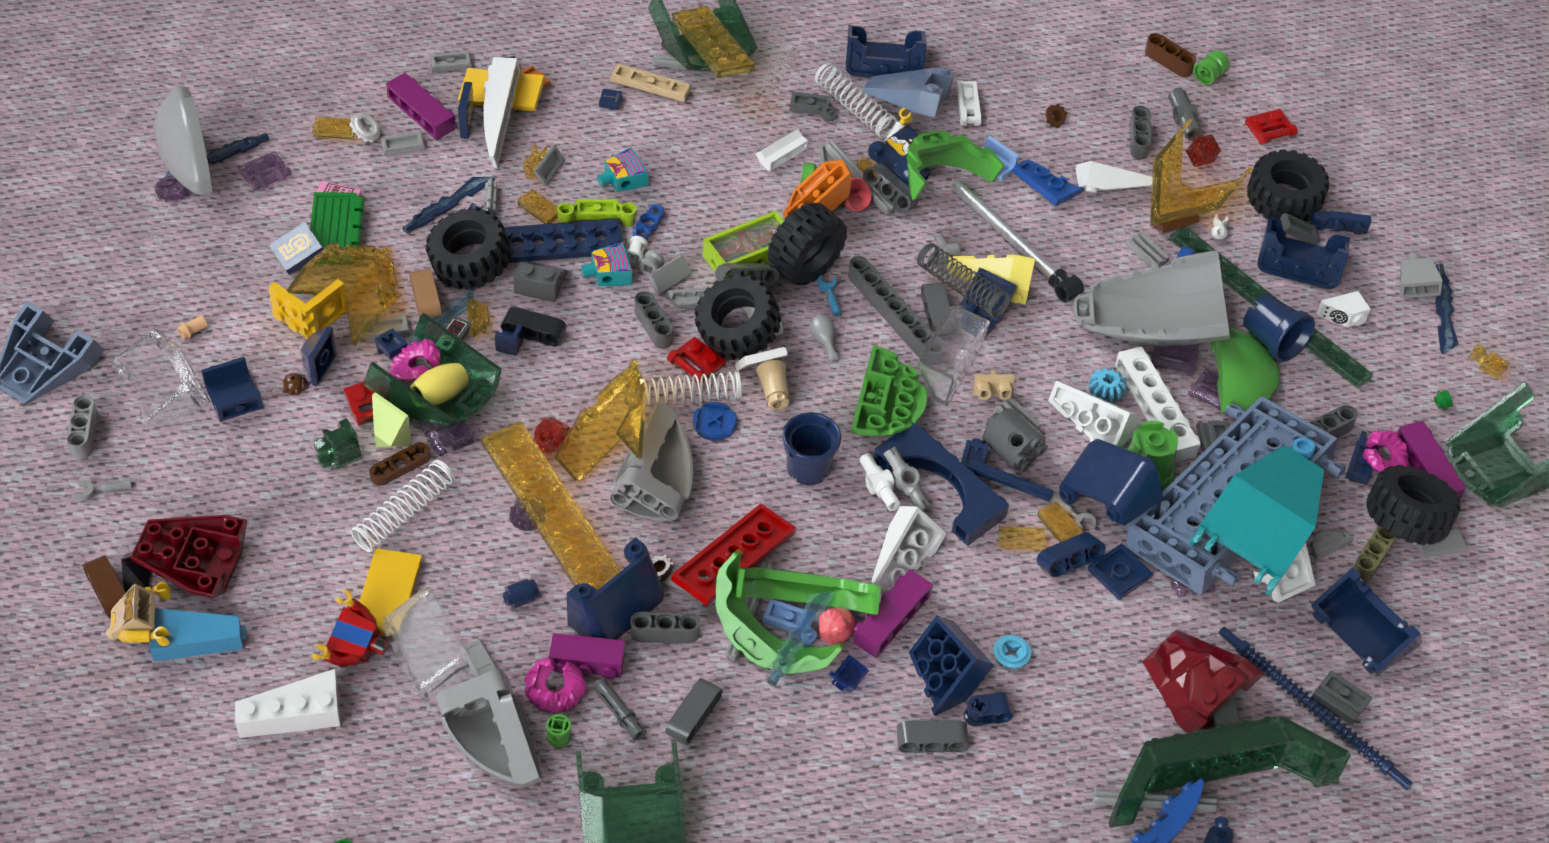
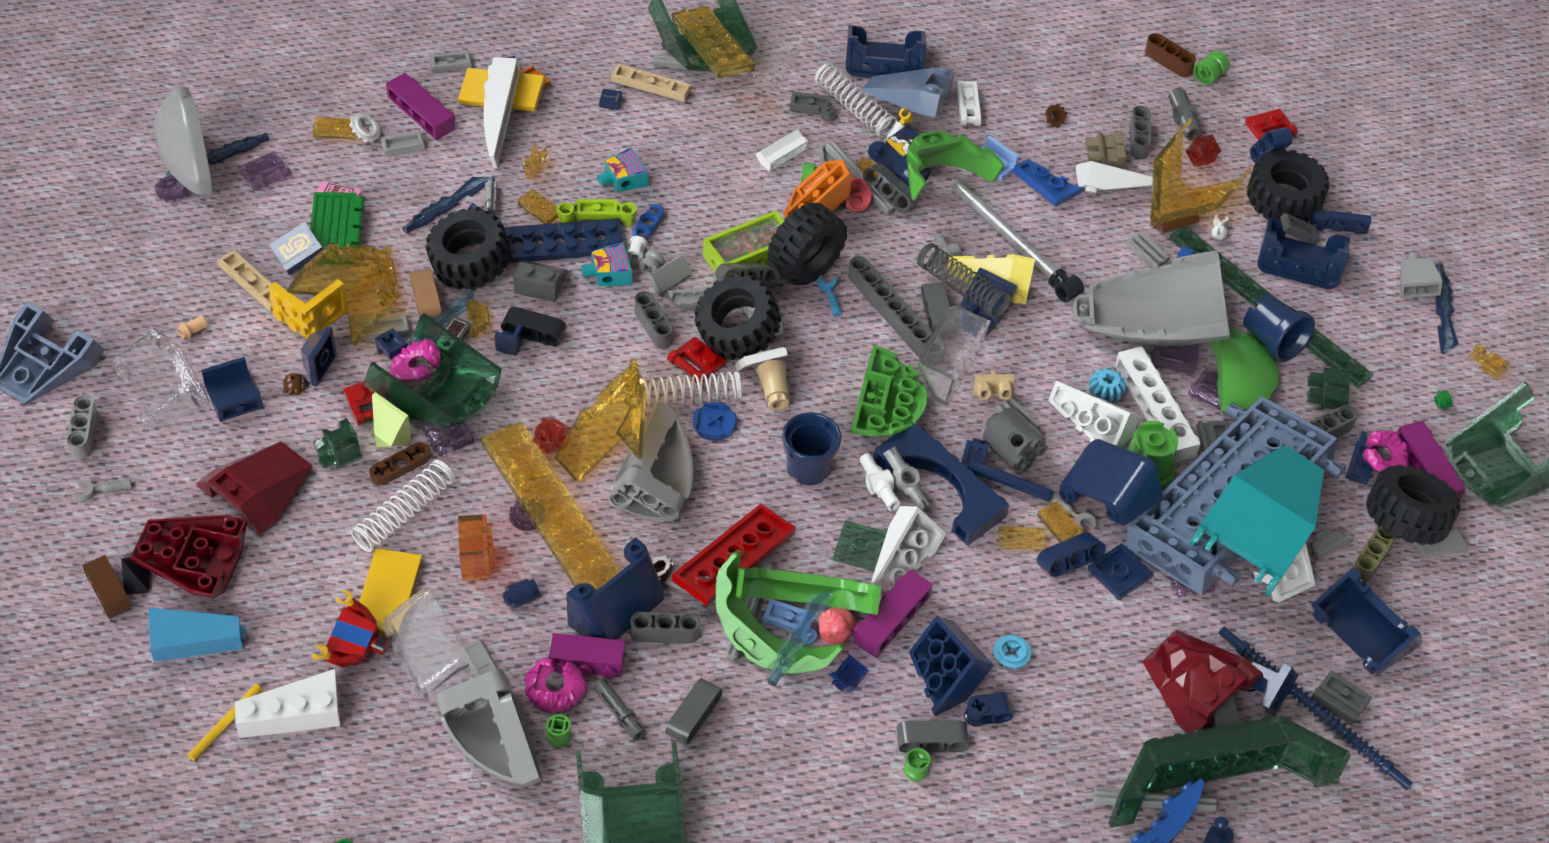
torso [106,582,172,646] -> none
light yellow piece [410,363,469,407] -> none
dark blue tile [458,82,474,139] -> none
light grey tile [533,144,565,186] -> none
light grey piece [810,314,839,362] -> none
dark azure tile [1292,438,1315,459] -> none
white slope [1317,291,1370,327] -> none
none -> yellow bar [187,683,262,761]
none -> dark red wedge [196,441,313,536]
none -> tan plate [217,250,273,313]
none -> clear orange brick [458,514,495,581]
none -> clear green tile [833,520,887,571]
none -> bright green wheel [904,748,931,781]
none -> dark tan hips [1085,130,1126,169]
none -> dark blue piece [1239,658,1298,716]
none -> dark blue beam [1250,127,1293,163]
none -> clear green hips [1307,367,1350,411]

